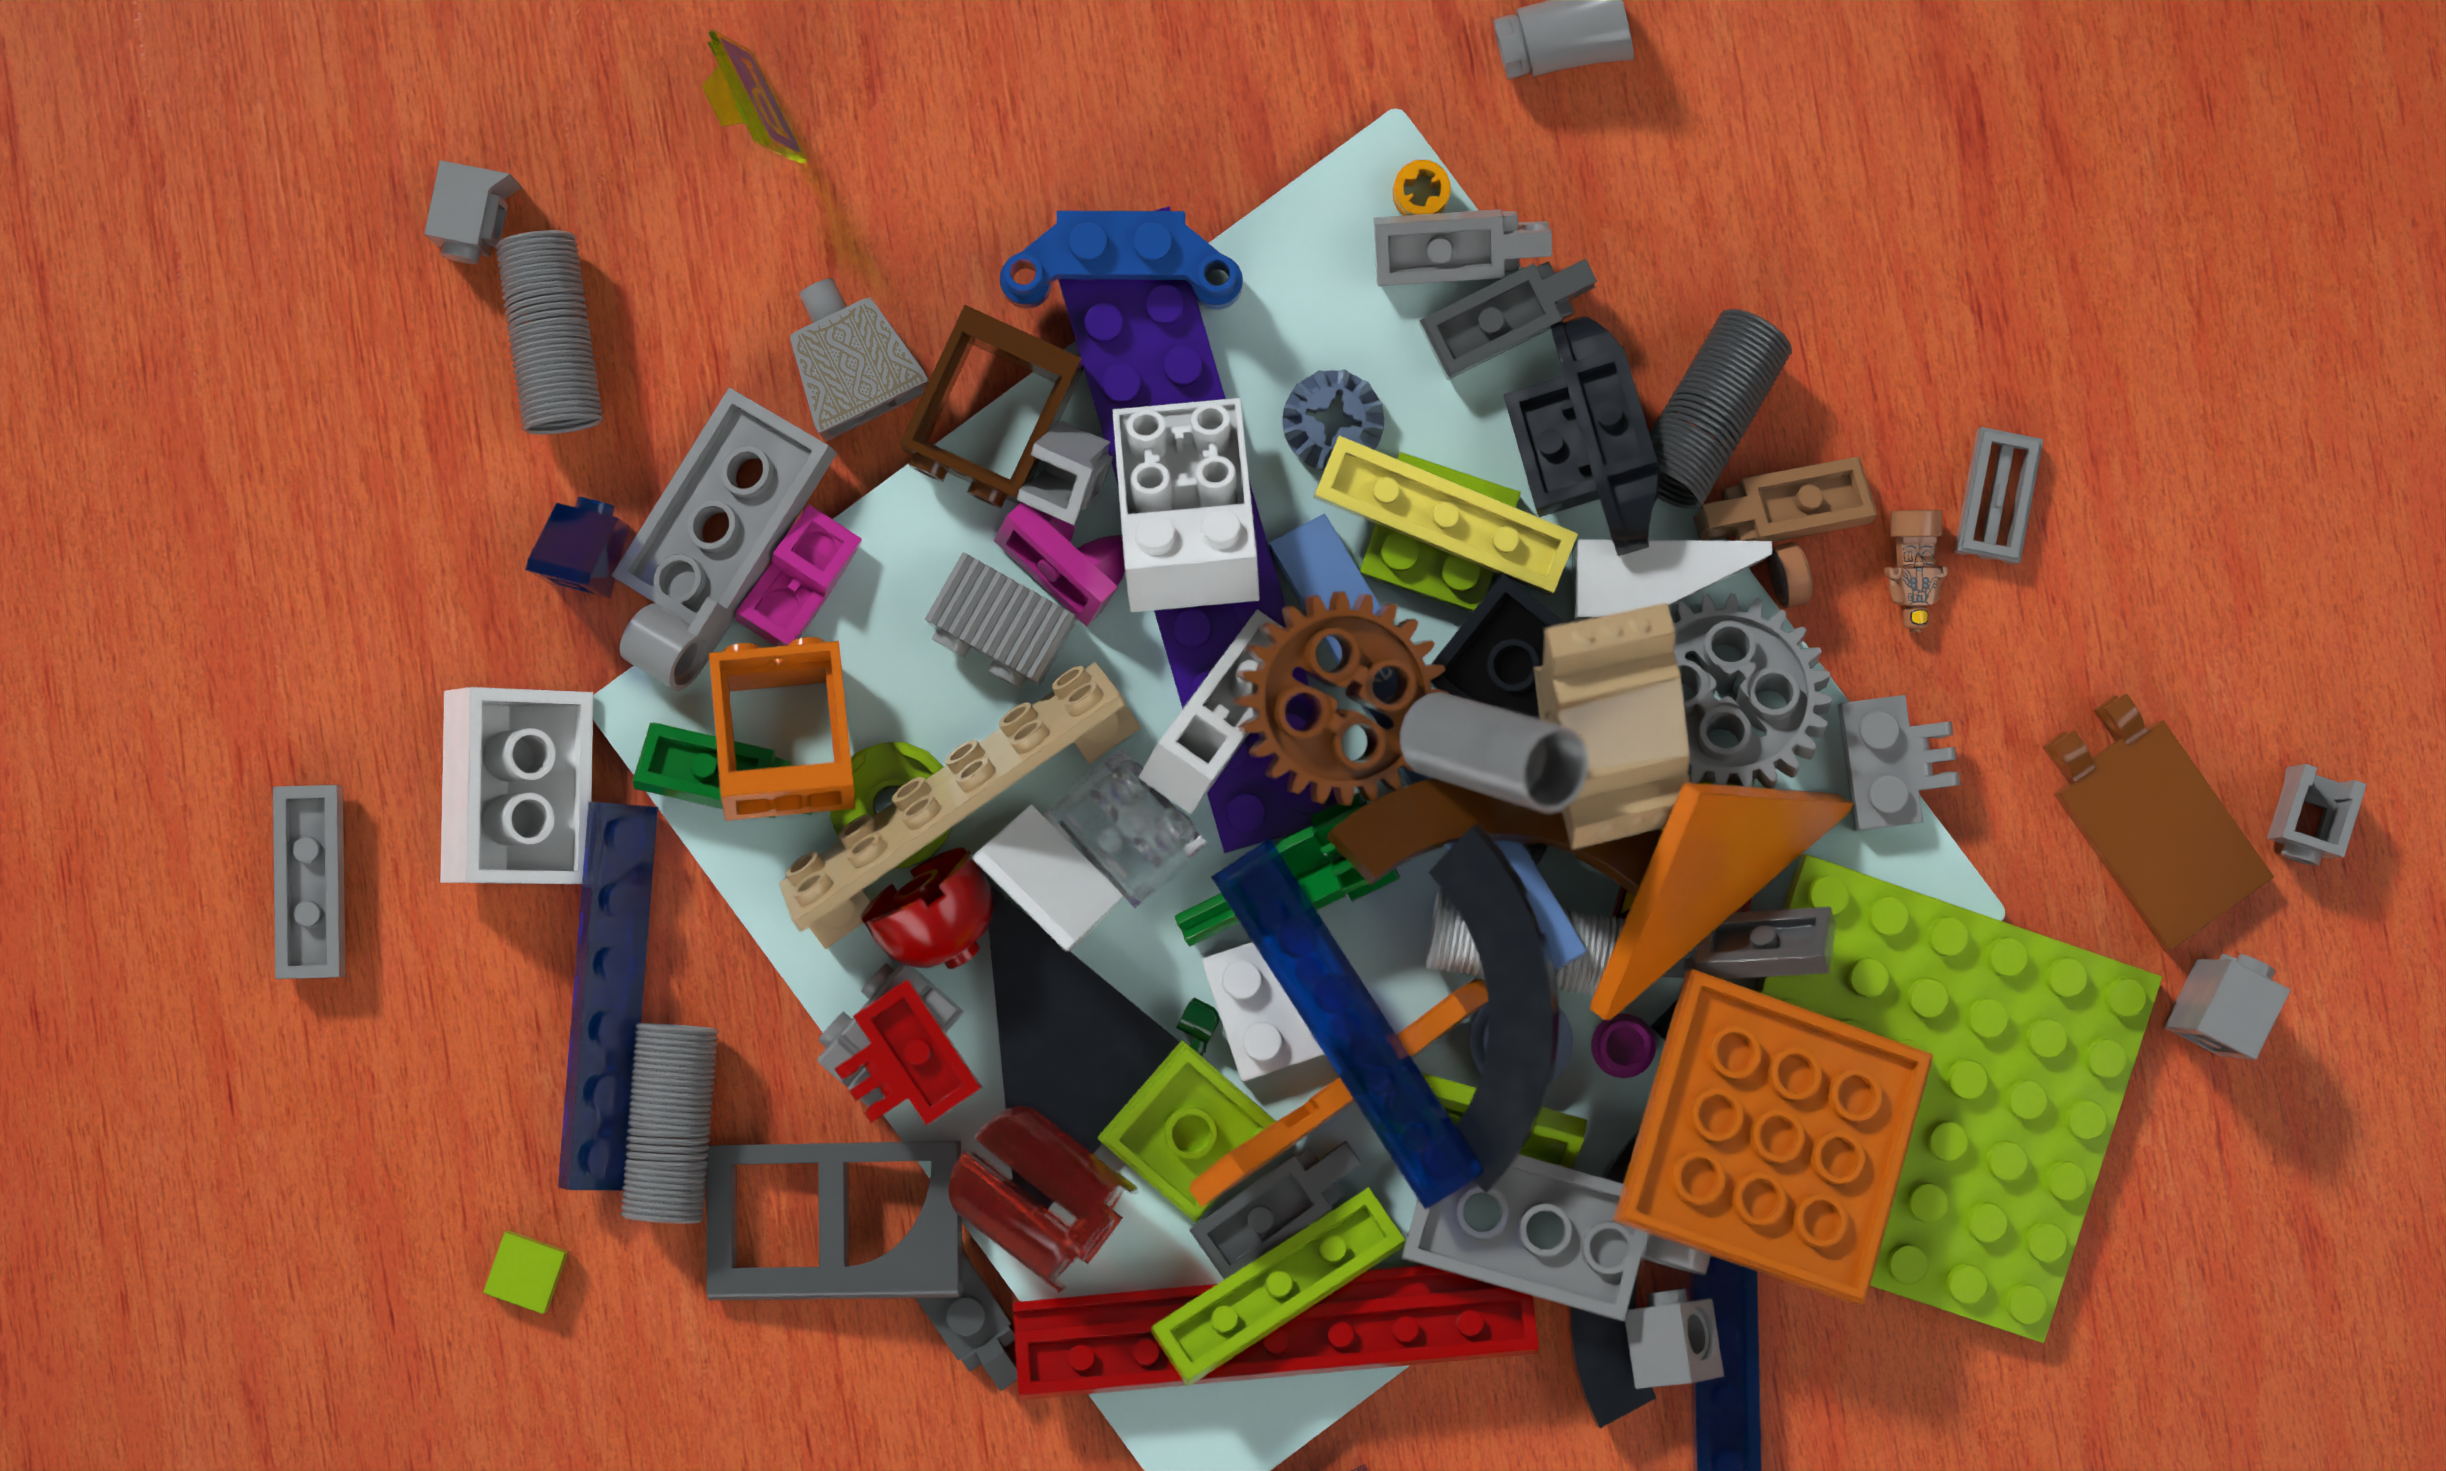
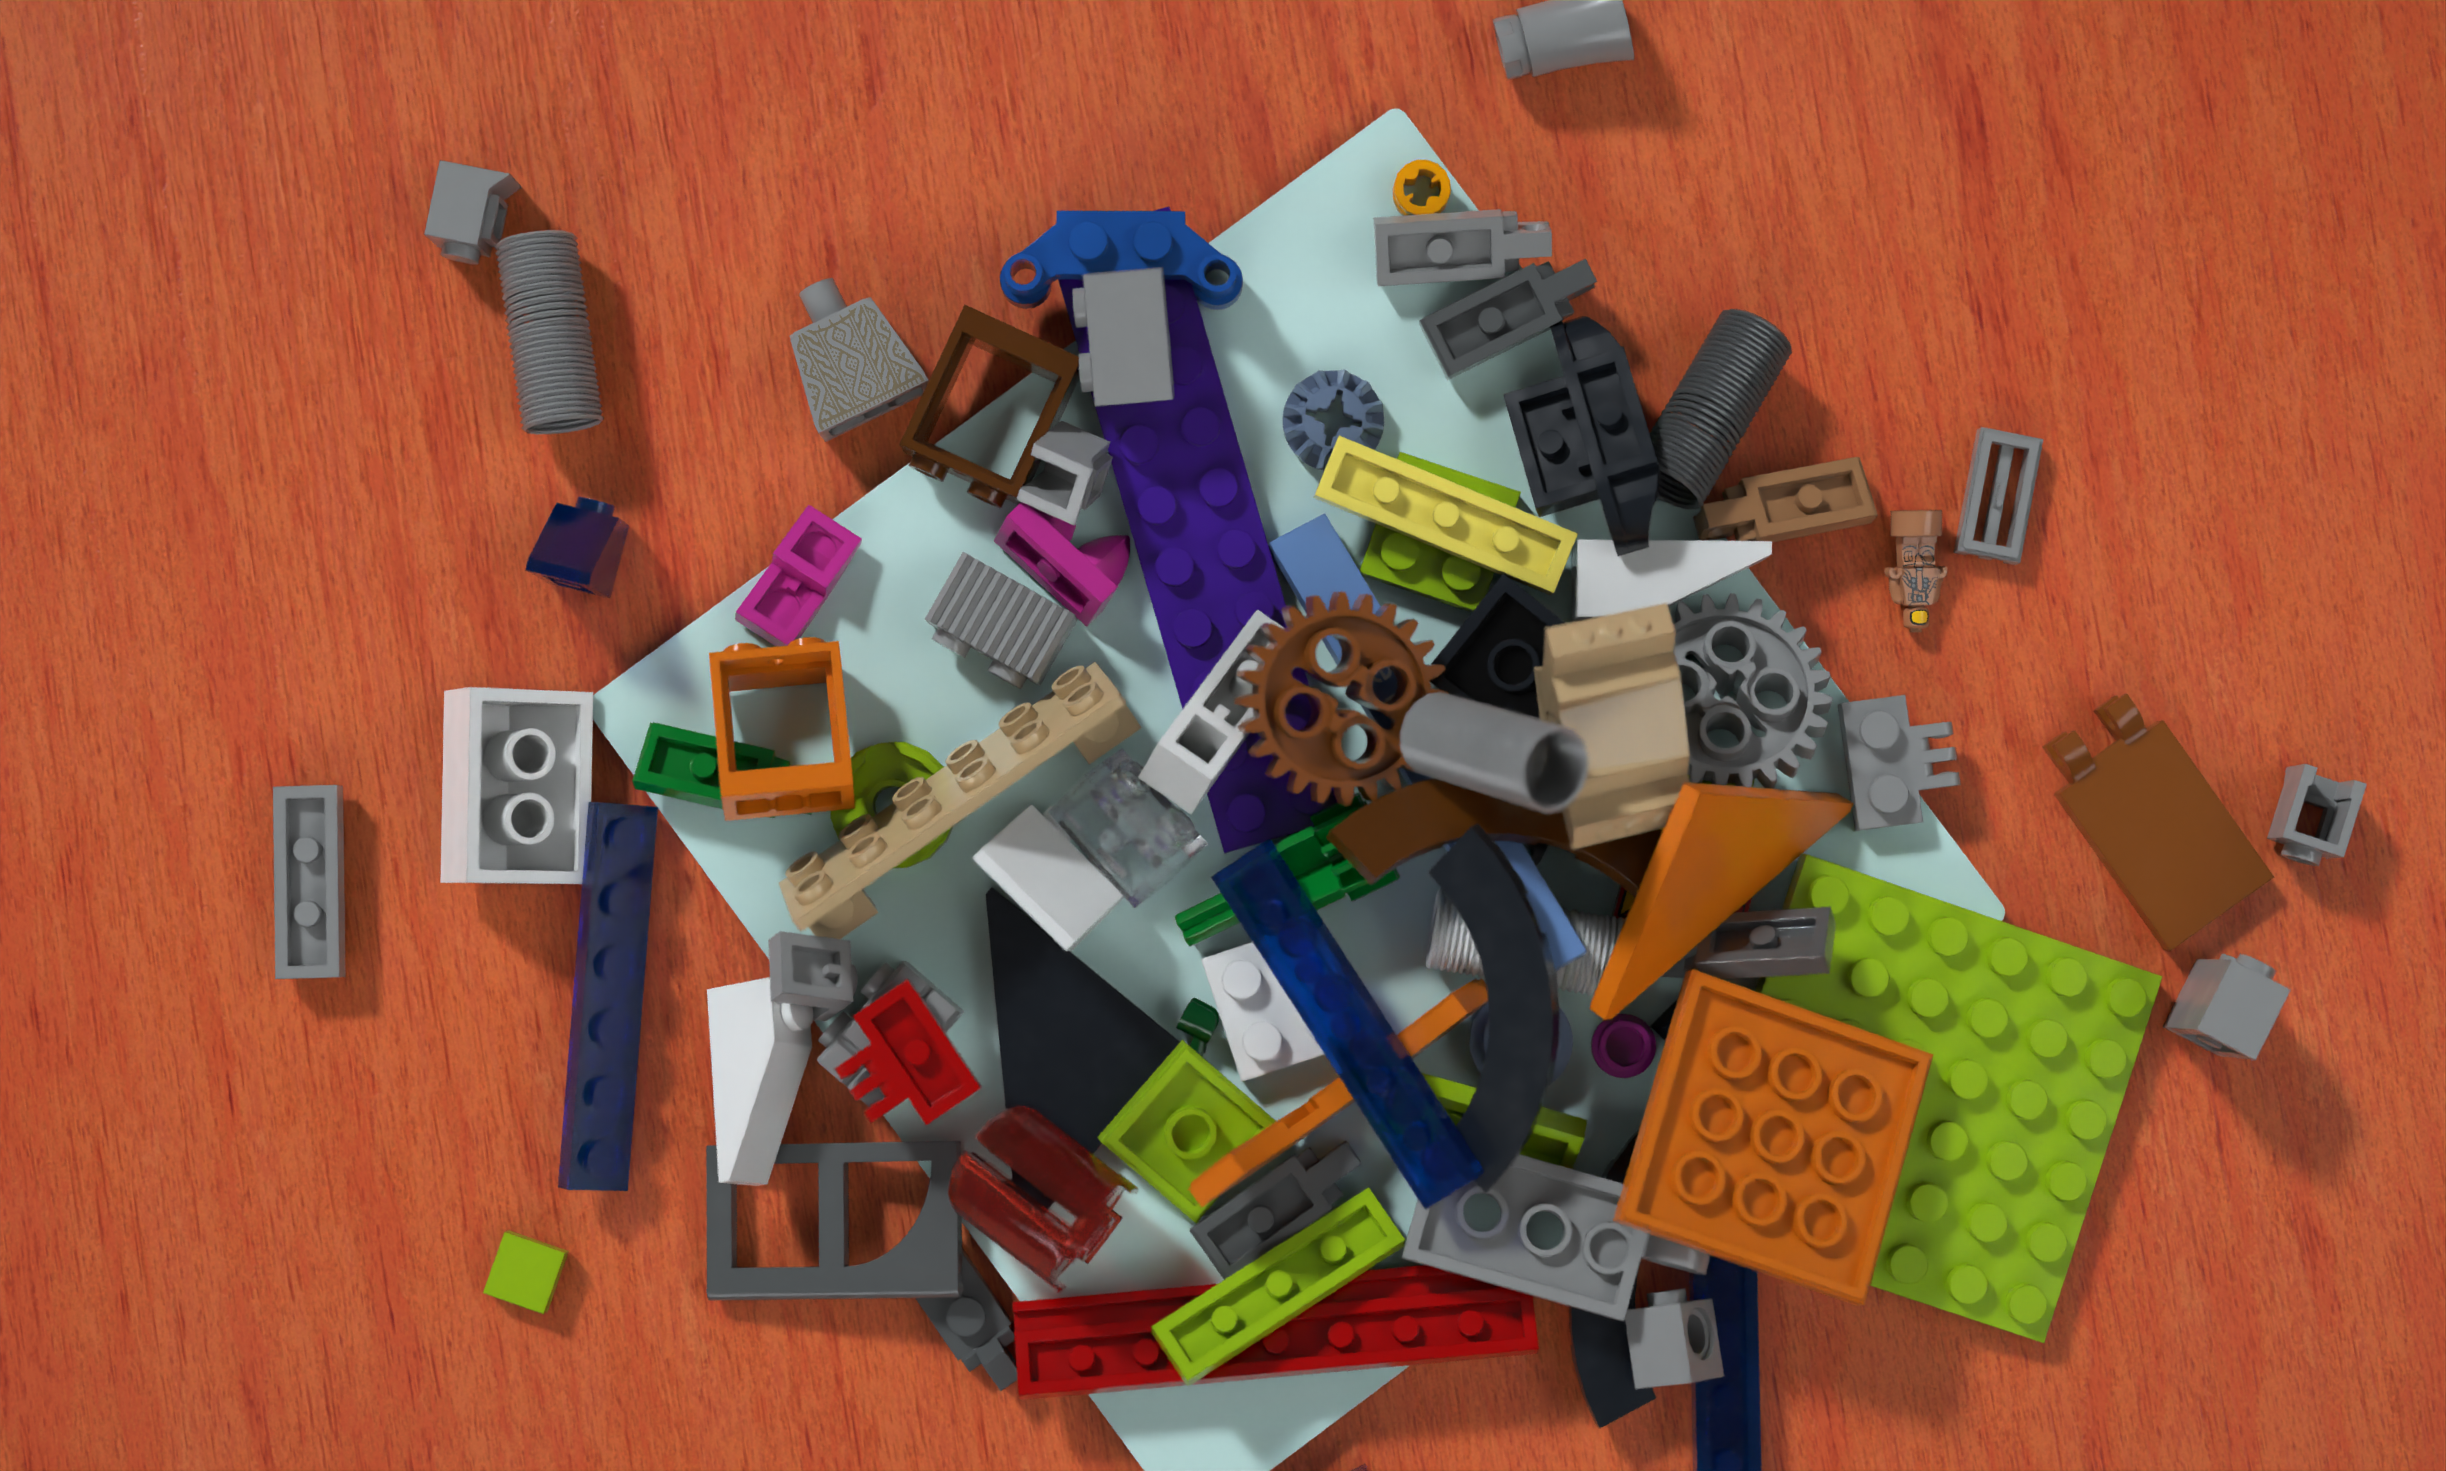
light grey hinge [611,387,837,691] -> none
light grey piece [620,1023,719,1224] -> none
clear neon green piece [701,29,807,163] -> none
red cylinder [861,847,994,970] -> none
white slope [1112,398,1259,612] -> none
nougat tile [1767,542,1813,609] -> none
none -> white slope [707,977,813,1186]
none -> light grey bracket [768,931,858,1021]
none -> light grey brick [1073,267,1175,406]

